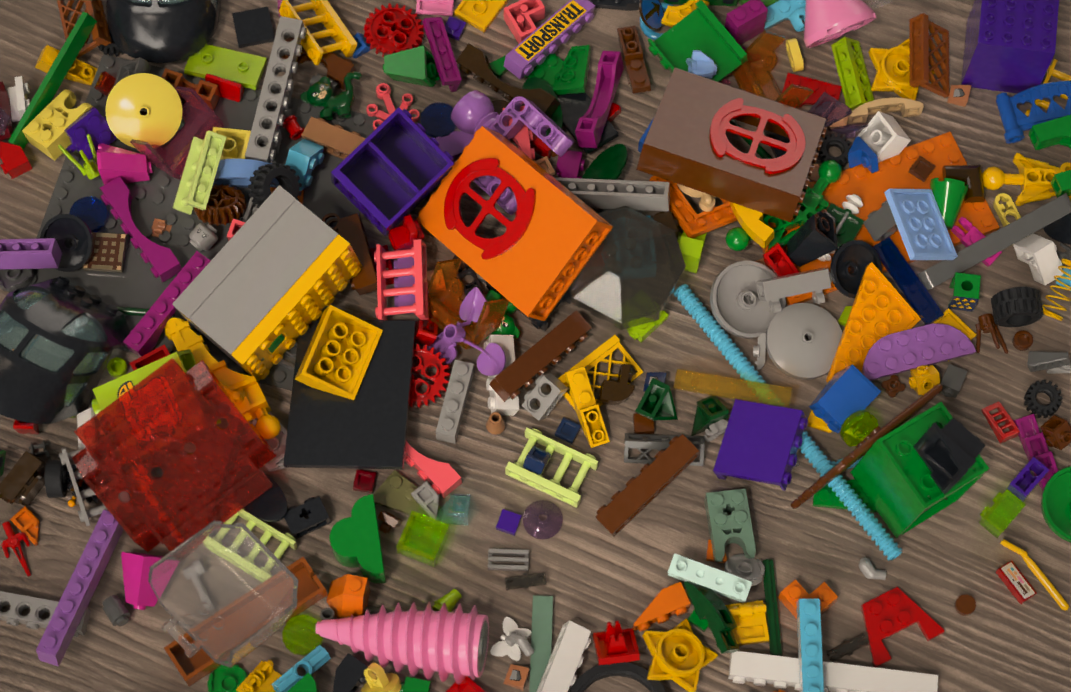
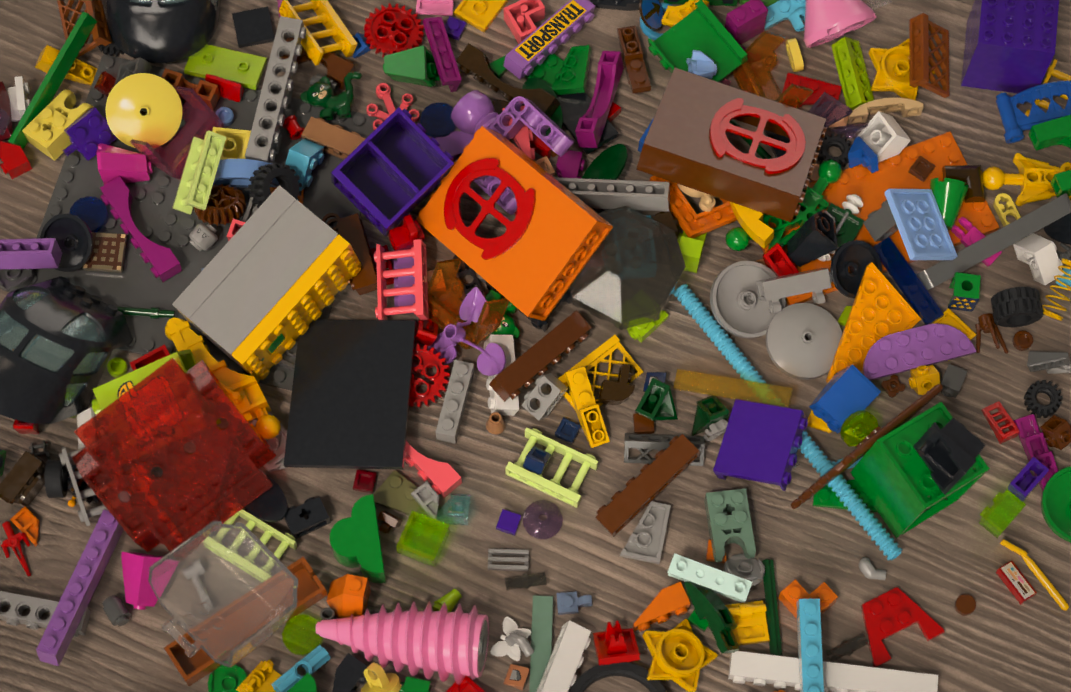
lime plant [58,134,100,180] -> none
magenta arch [123,251,211,357] -> none
nougat tile [151,218,172,238] -> none
yellow slope [295,305,383,400] -> none
light grey piece [753,333,766,371] -> none
nougat slope [947,85,971,107] -> none
none -> medium blue tile [215,107,234,127]
none -> sand blue plate [557,591,592,615]
none -> light grey wing [620,501,671,564]

